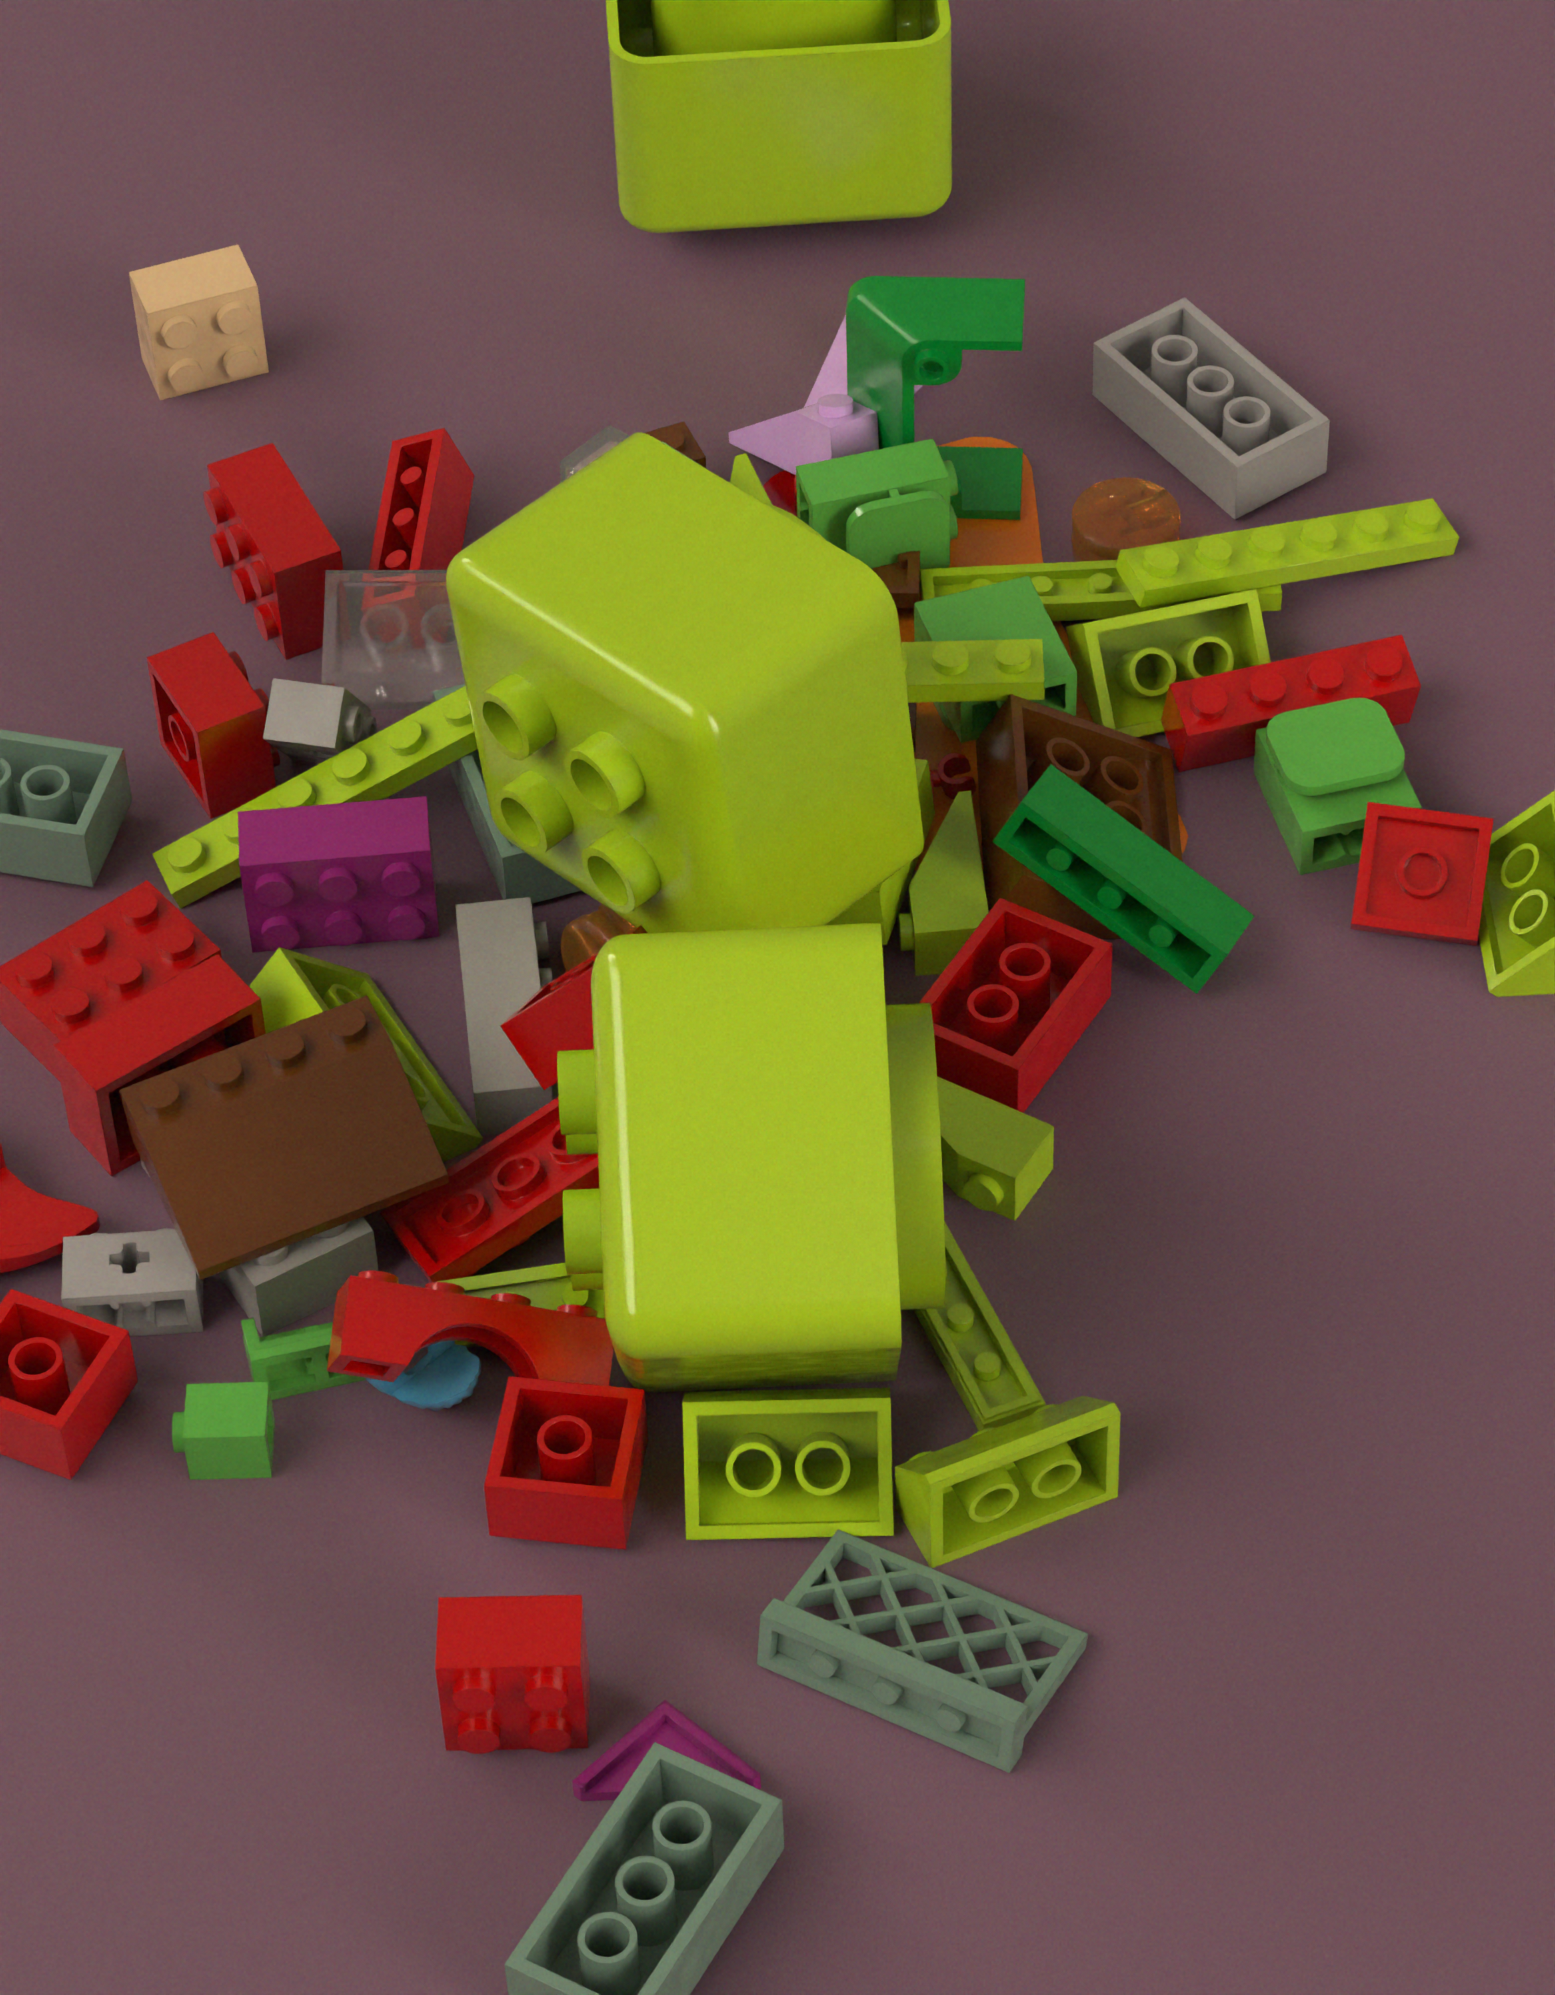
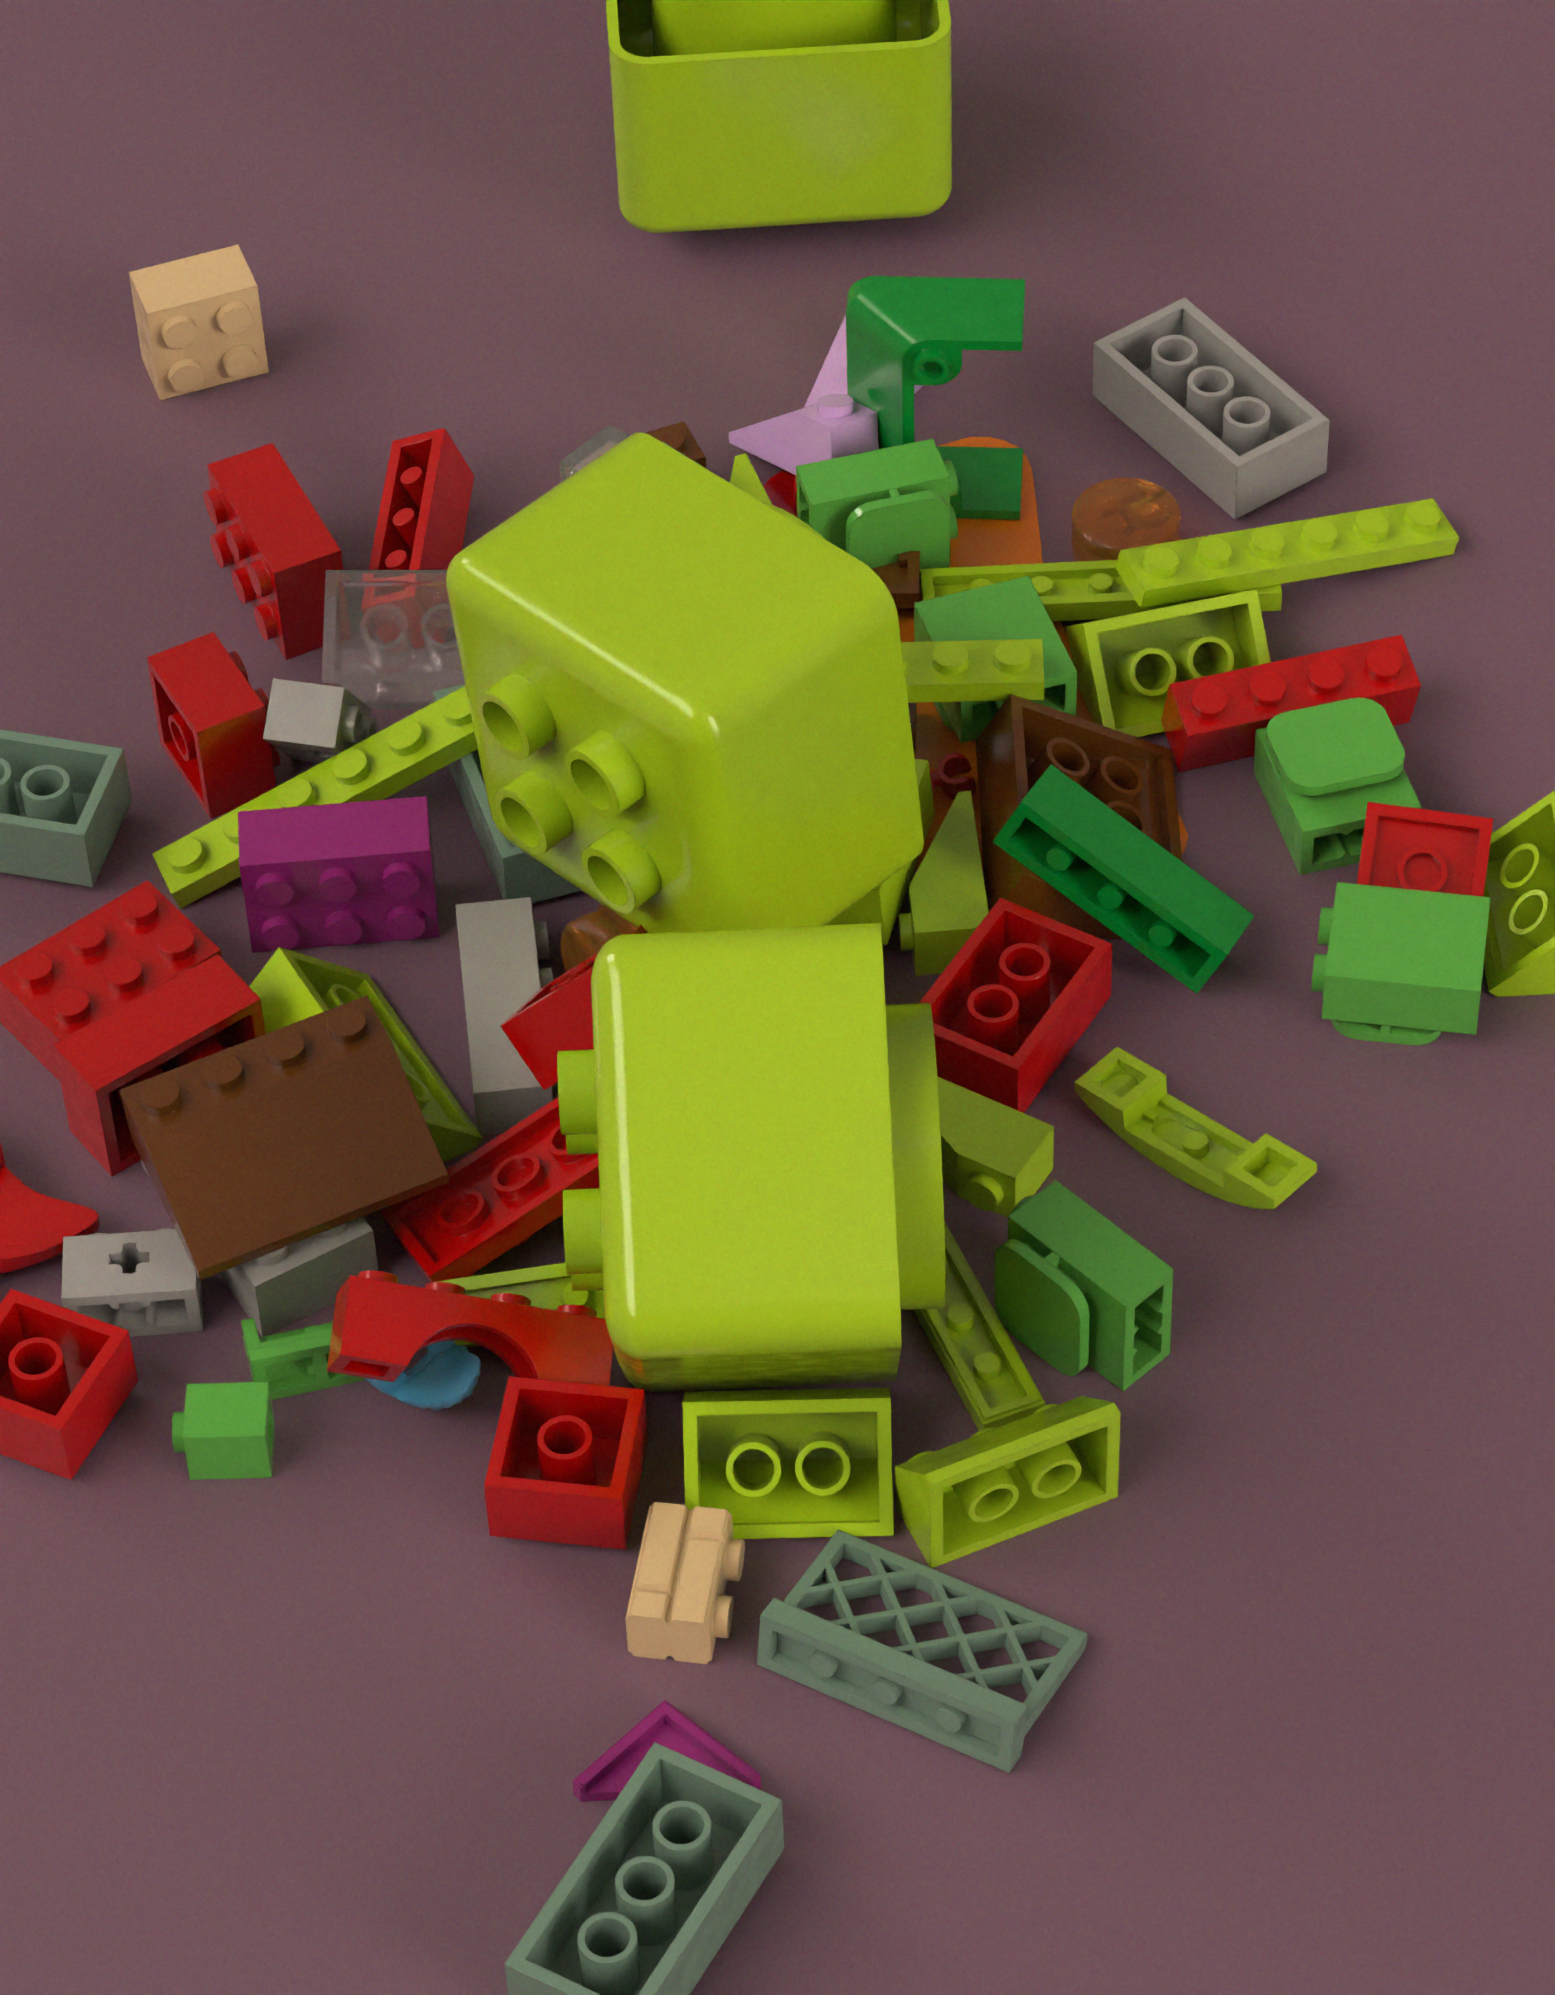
red brick [435,1595,590,1754] -> none
none -> tan brick [625,1502,745,1664]
none -> bright green brick [995,1180,1173,1391]
none -> lime slope [1074,1046,1317,1209]
none -> bright green brick [1311,882,1491,1046]

